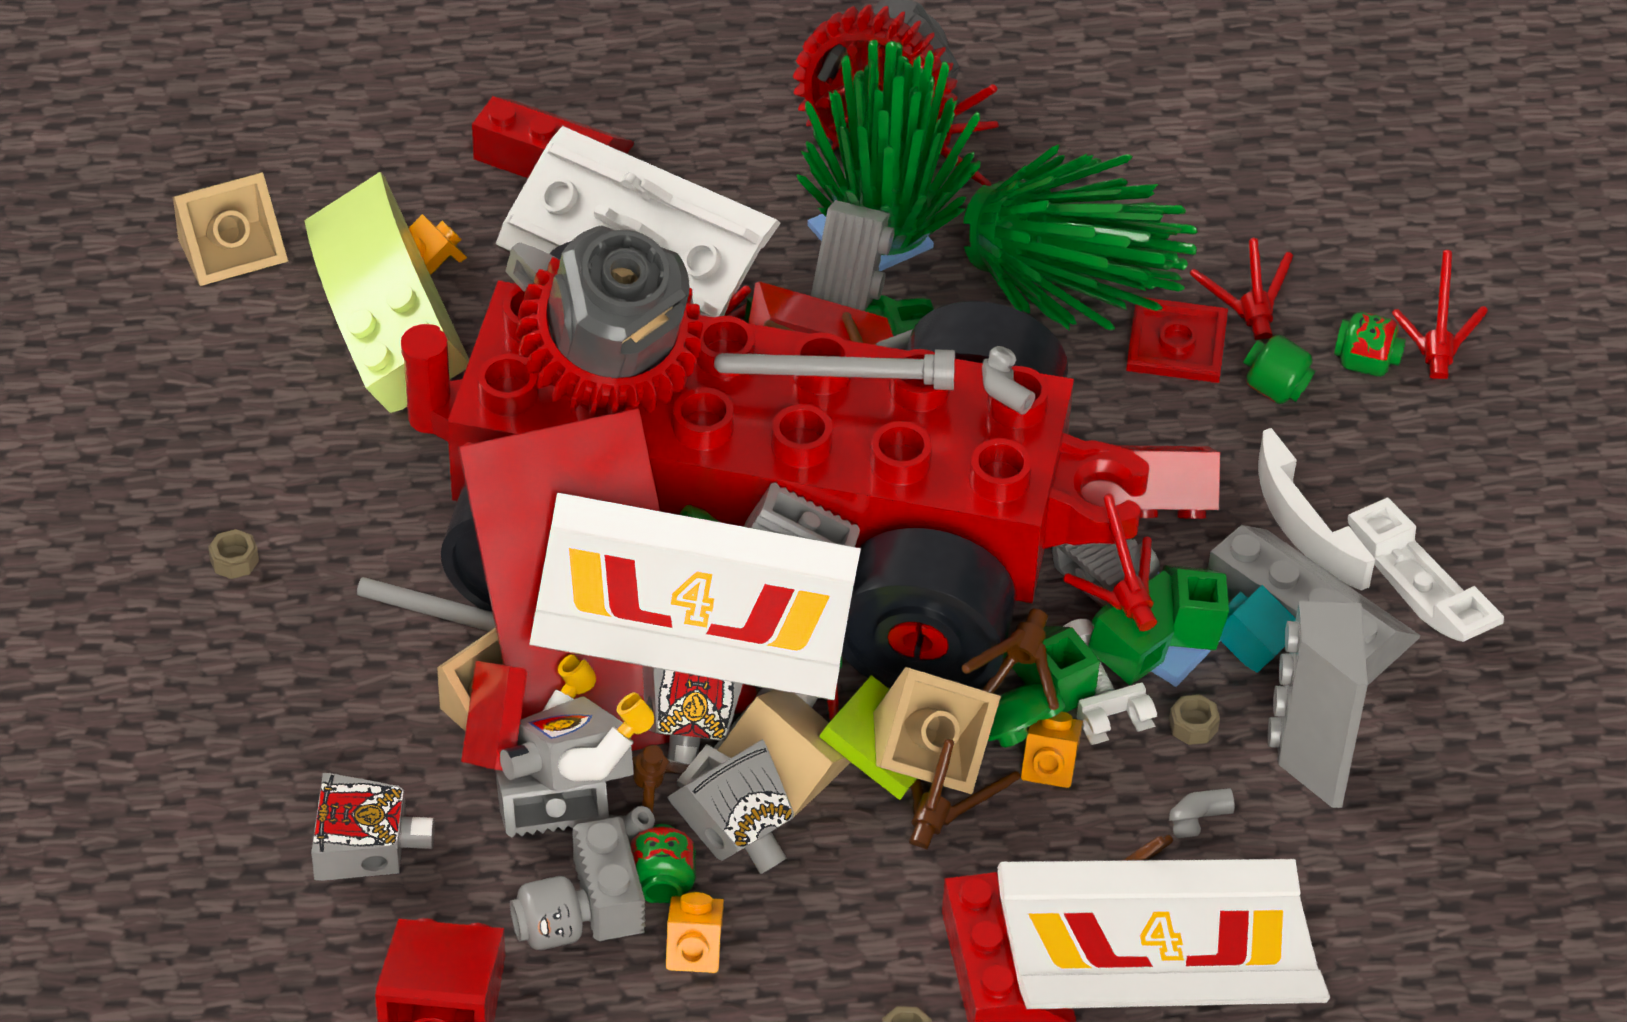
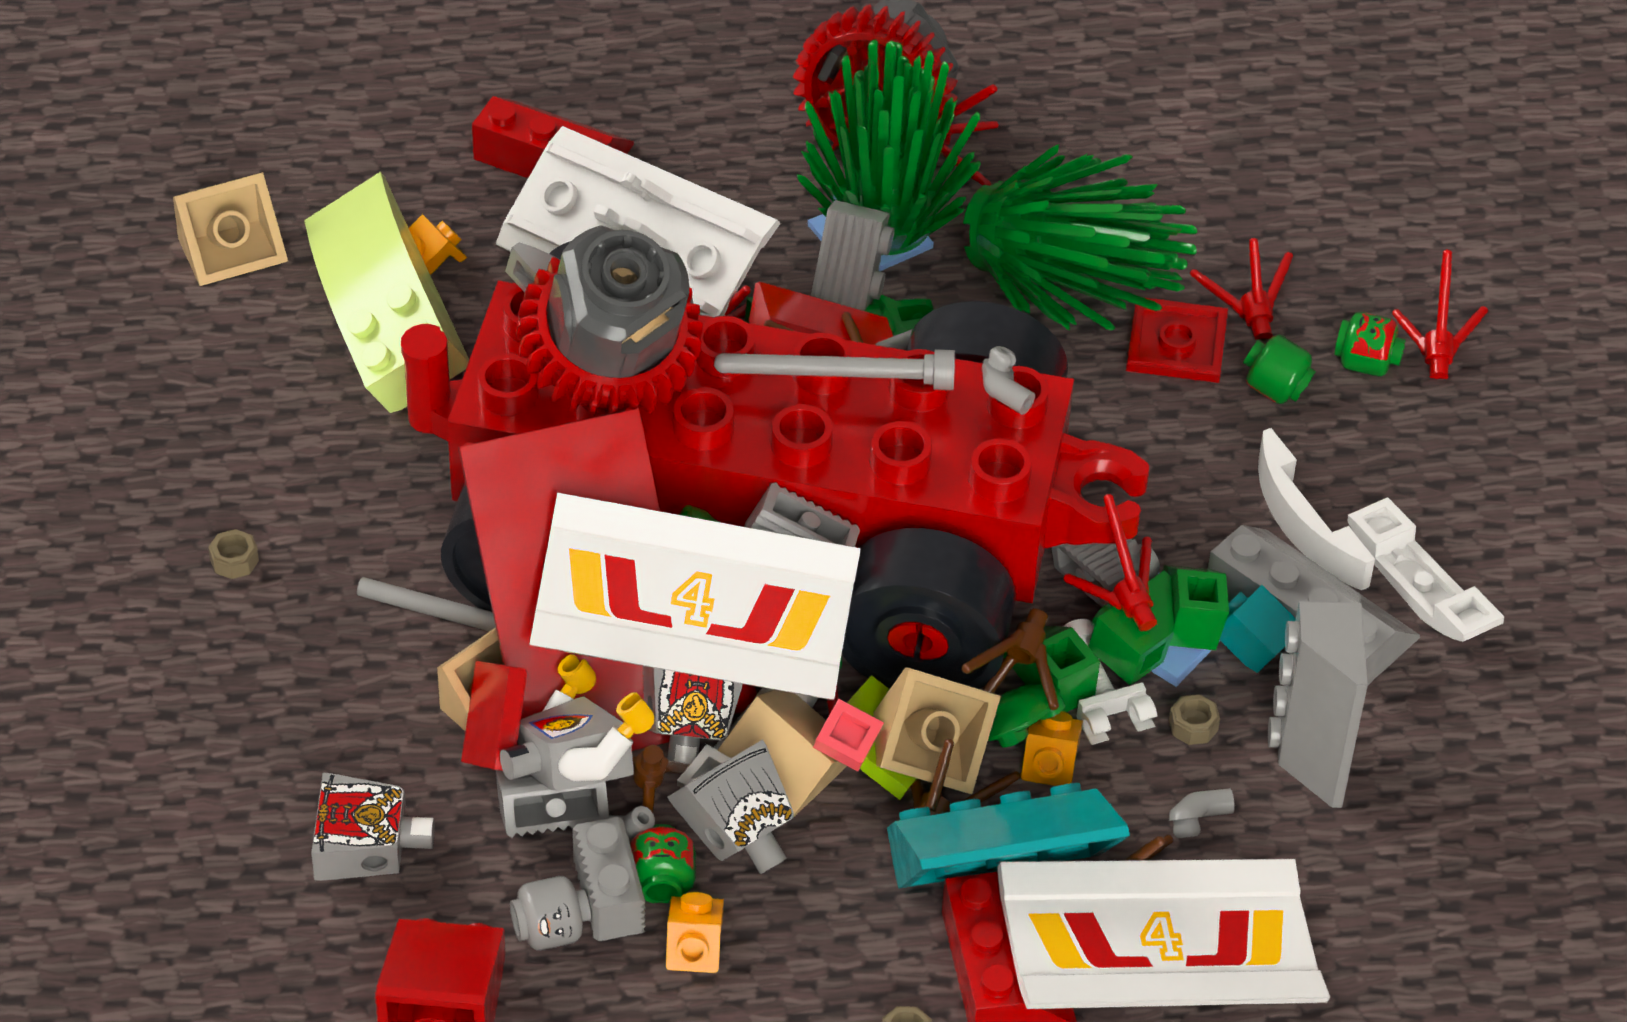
slope [1081,445,1220,519] -> none
none -> coral tile [812,699,884,771]
none -> teal slope [887,783,1130,889]

